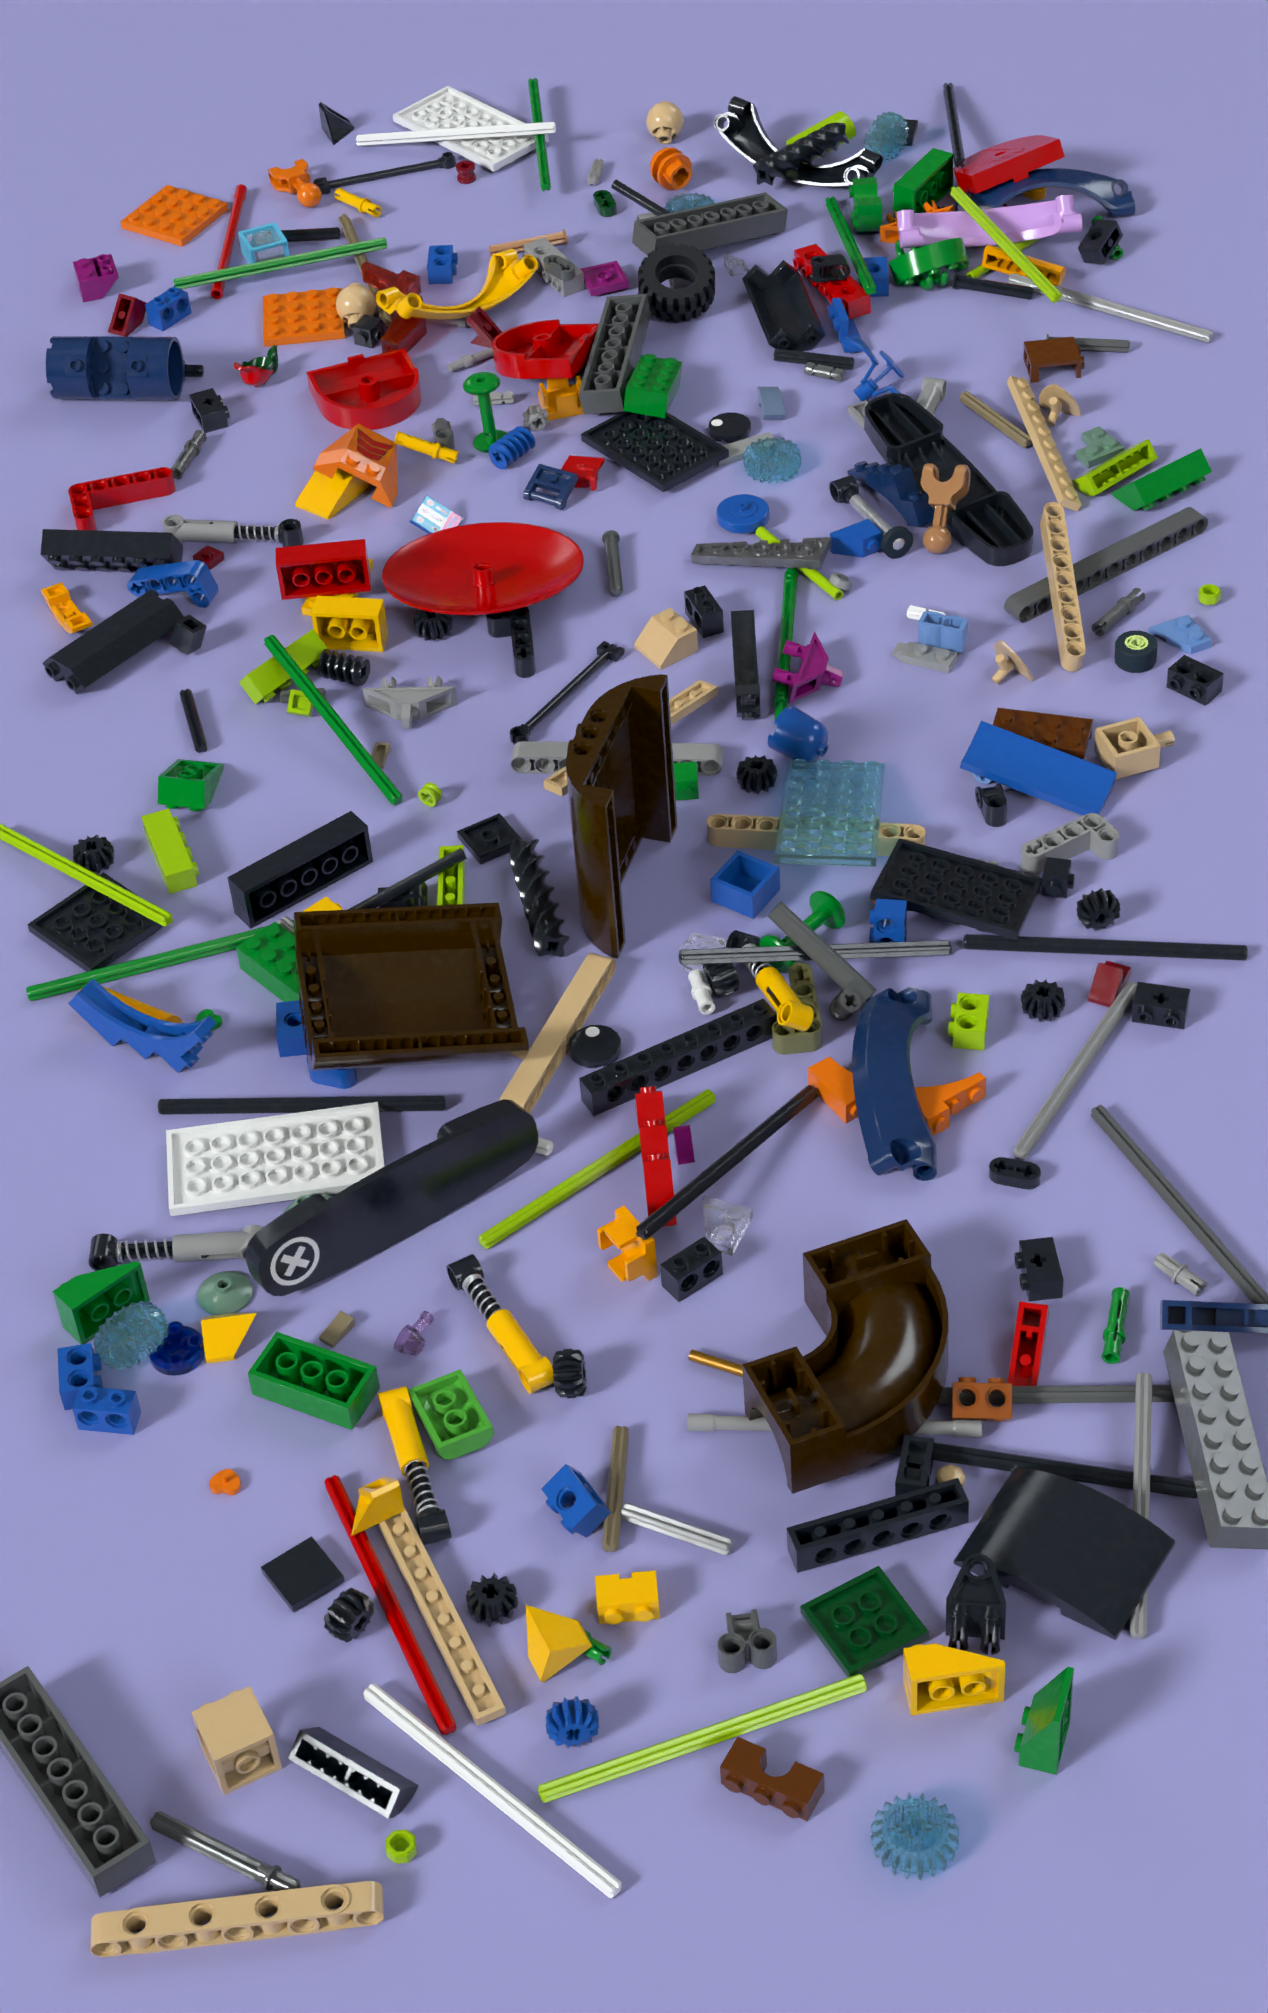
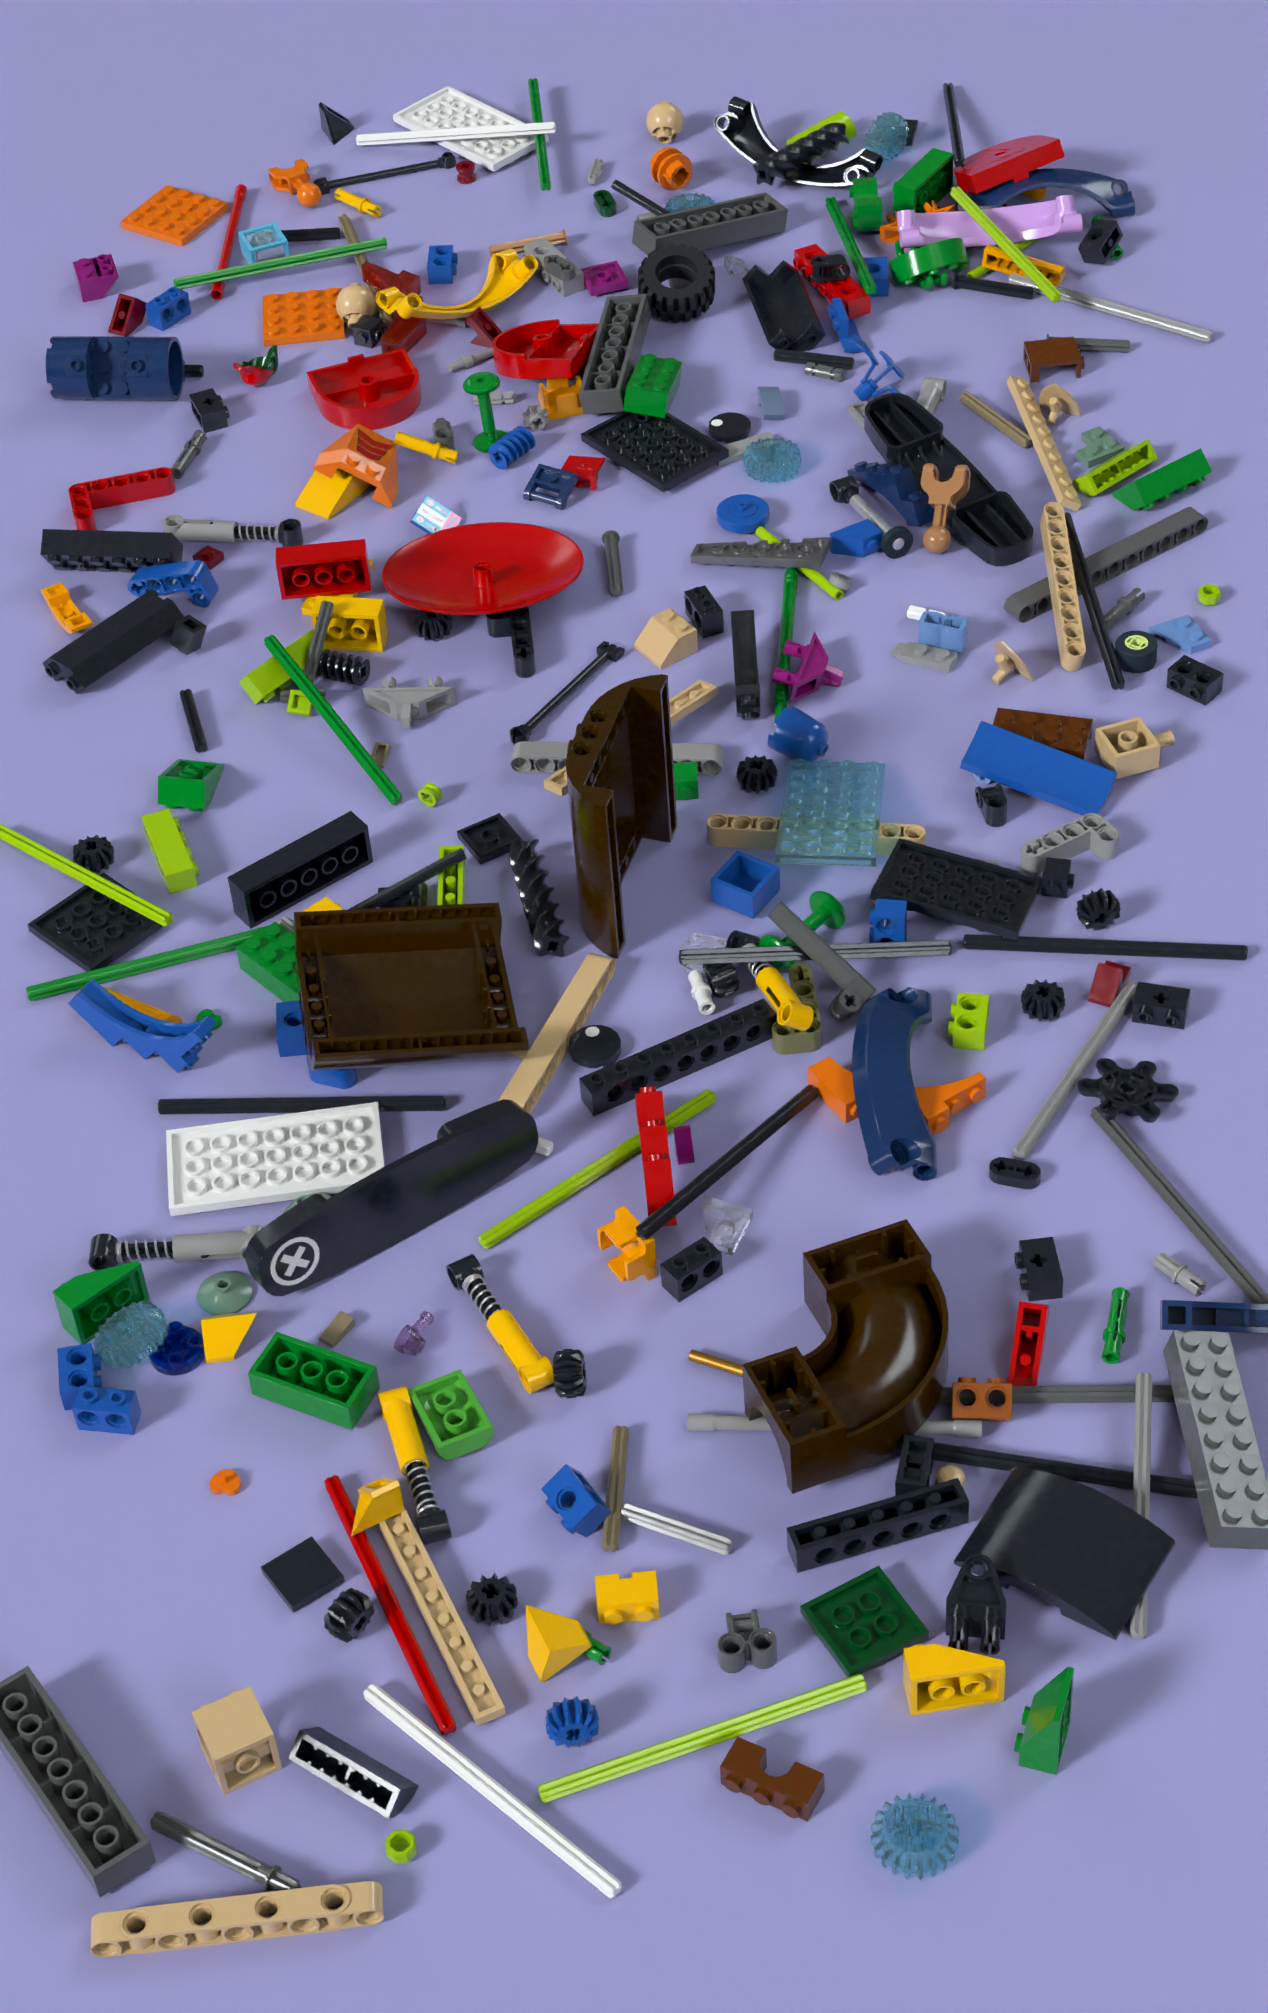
none -> dark grey axle [297,601,334,687]
none -> black axle [1065,512,1125,690]
none -> black plate [1077,1058,1179,1123]

